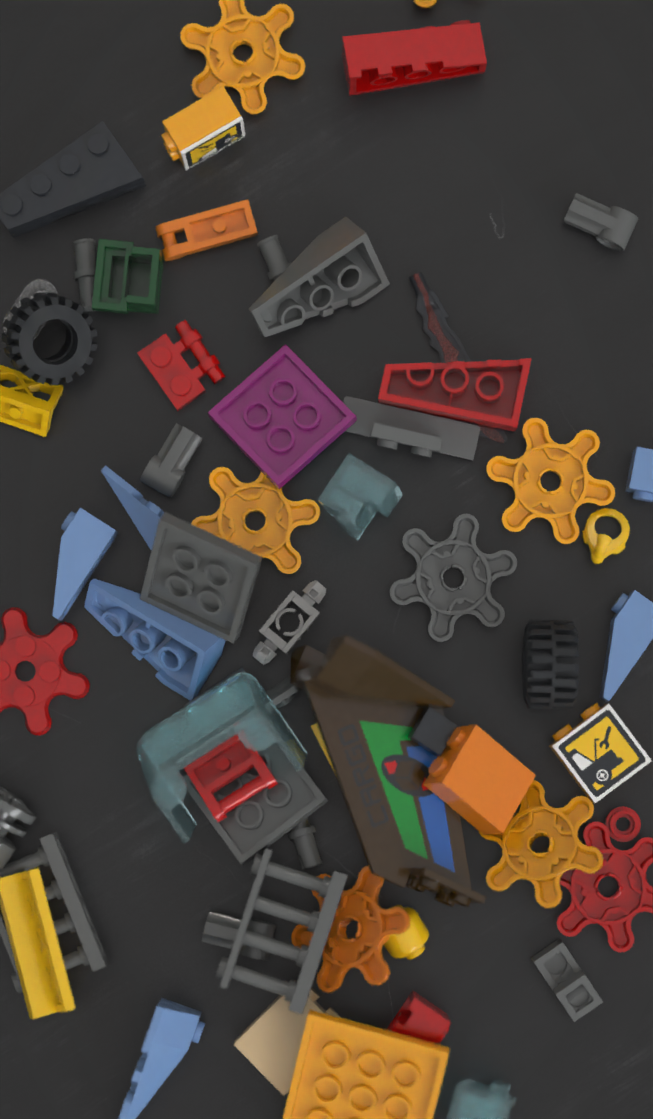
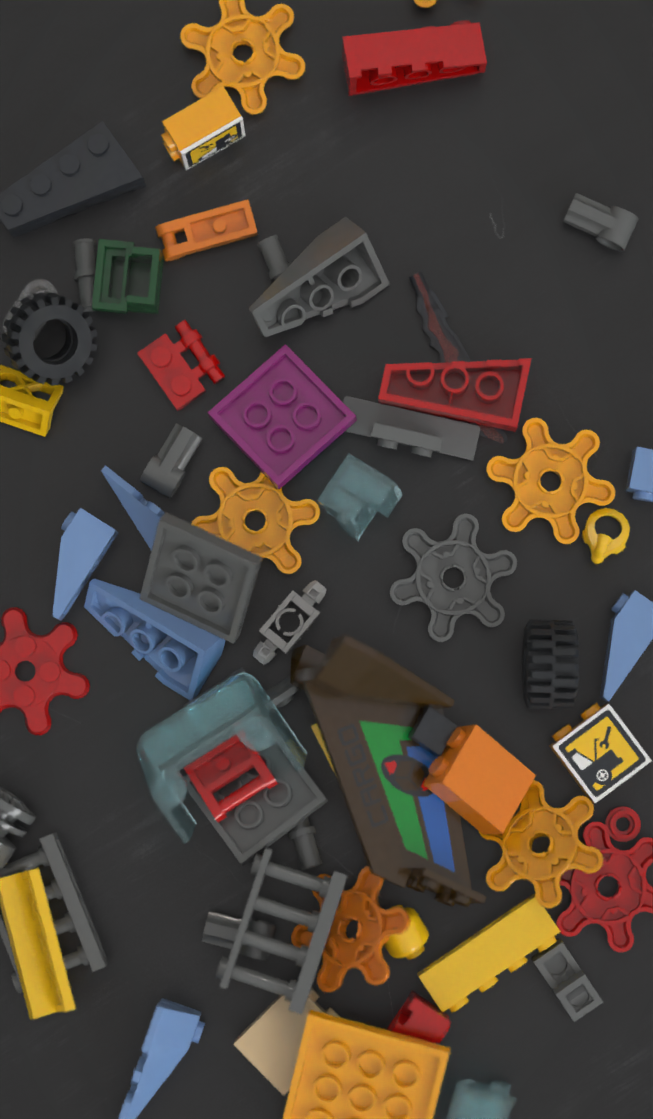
none -> yellow brick [417,894,560,1013]

